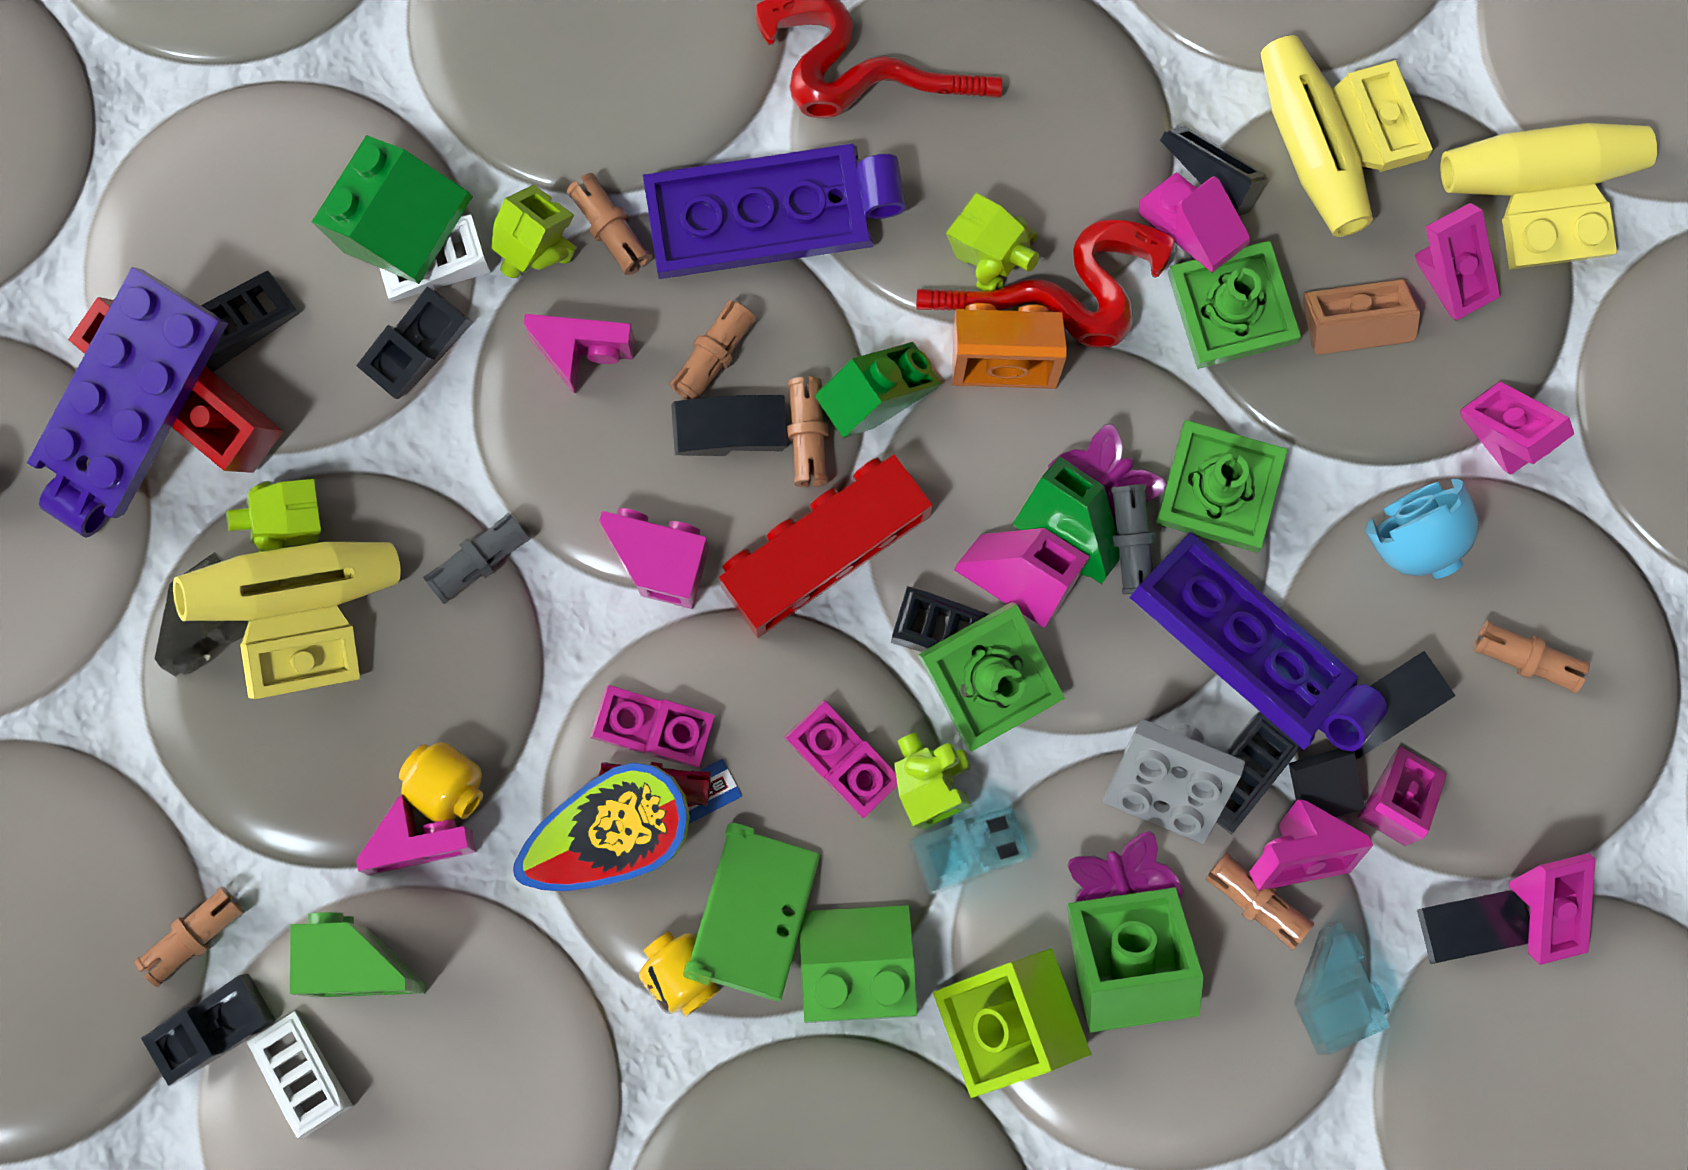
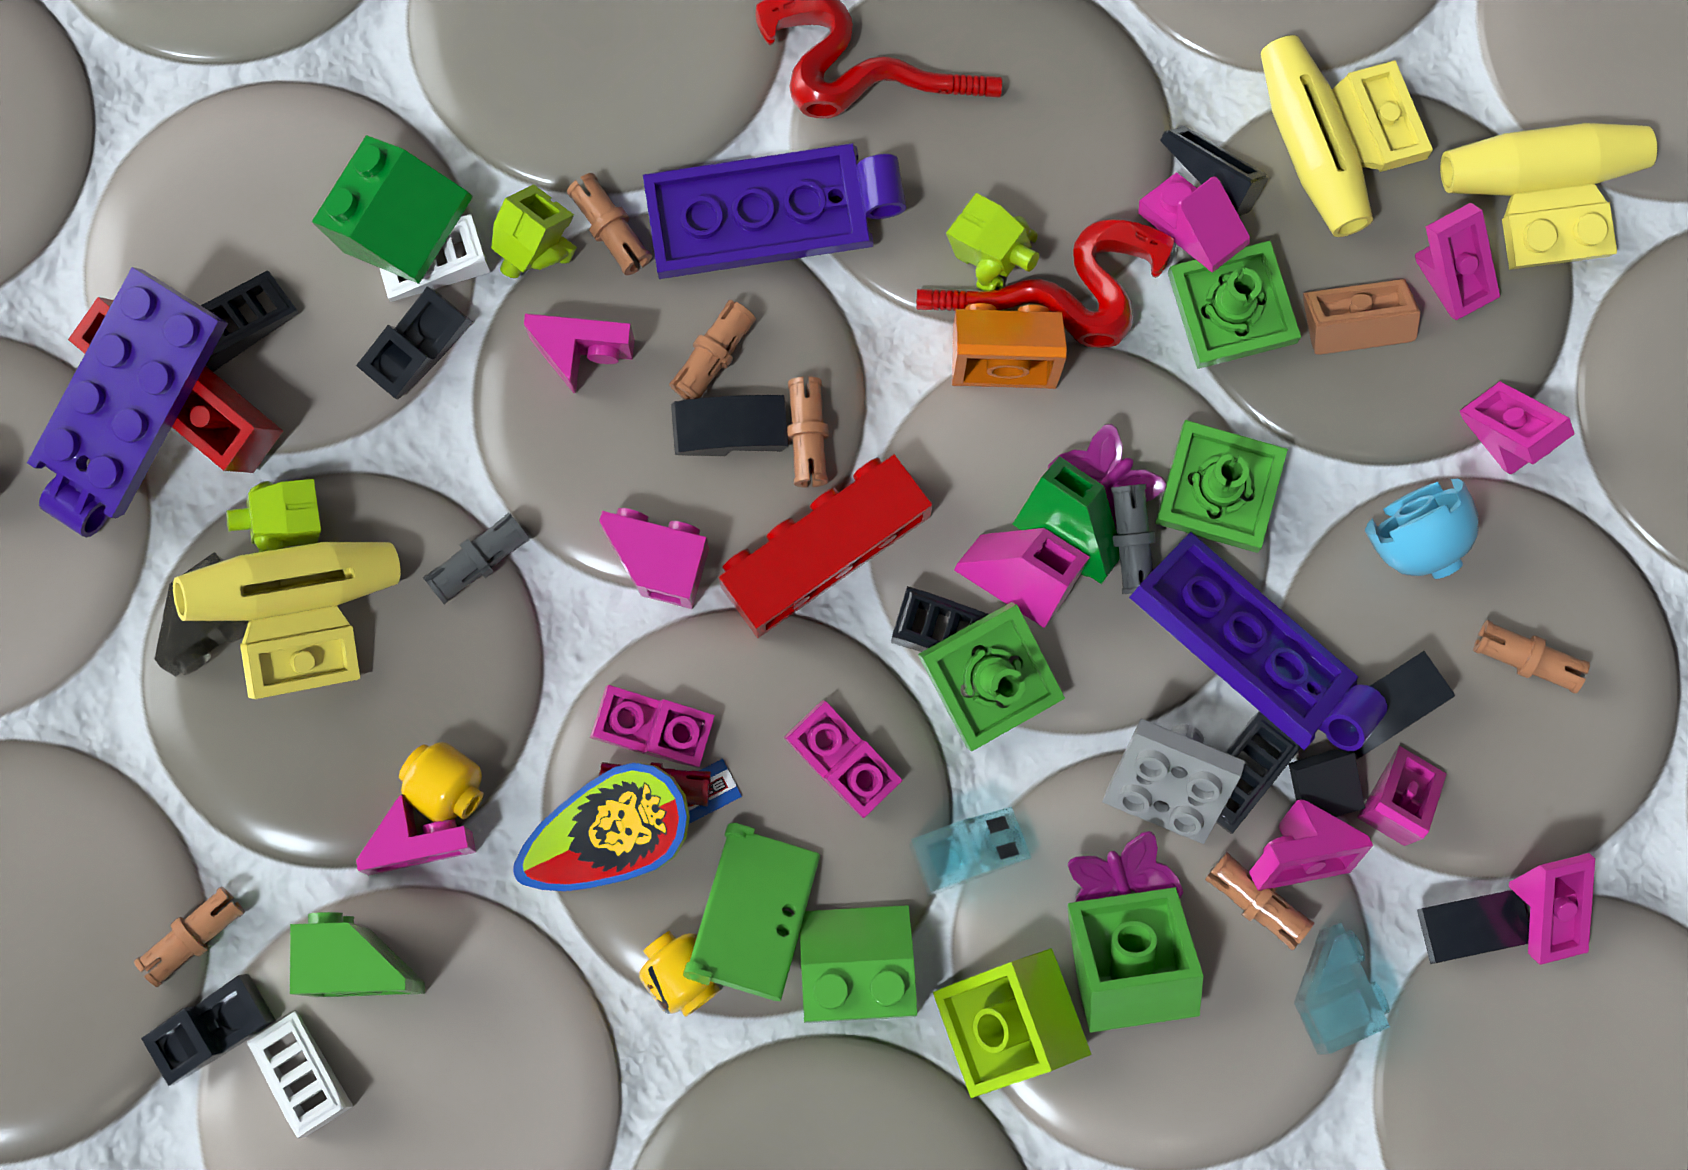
green slope [814,342,942,438] -> none
lime piece [894,732,973,830] -> none

